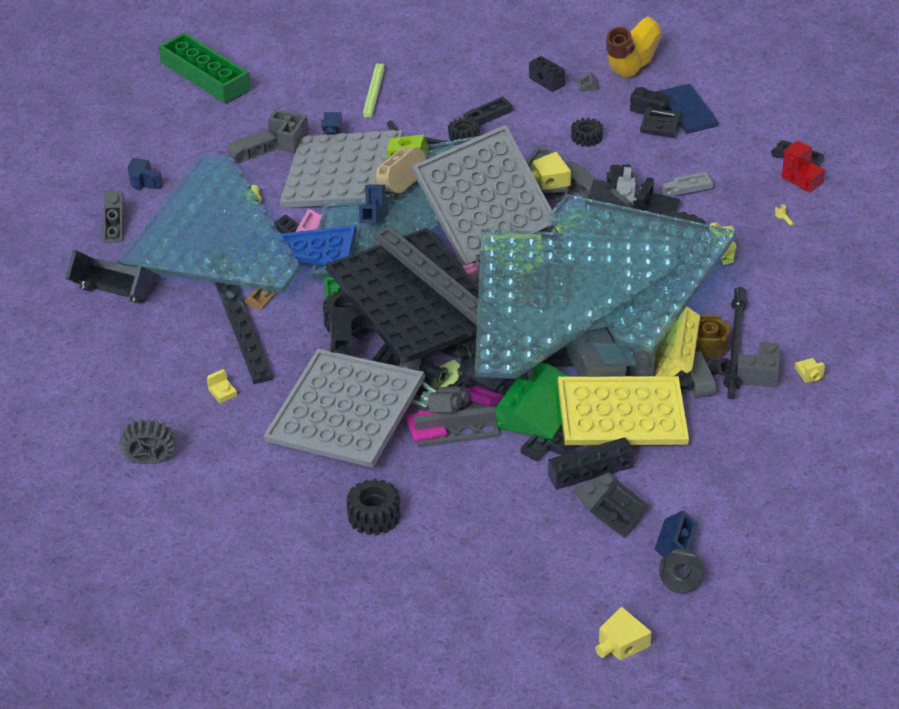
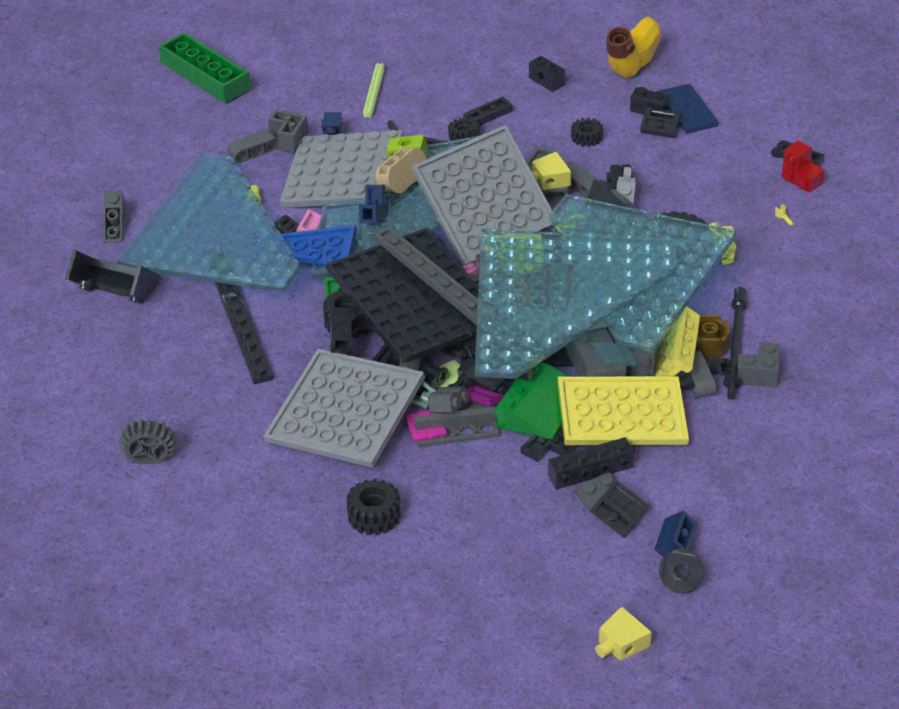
dark blue brick [128,158,163,191] -> none
light yellow bracket [207,369,237,403] -> none
medium nougat slope [243,275,282,310] -> none
dark grey slope [577,73,599,91] -> none
black bracket [633,177,680,218] -> none
light grey hinge [661,172,713,196] -> none
light yellow bracket [795,358,825,383] -> none

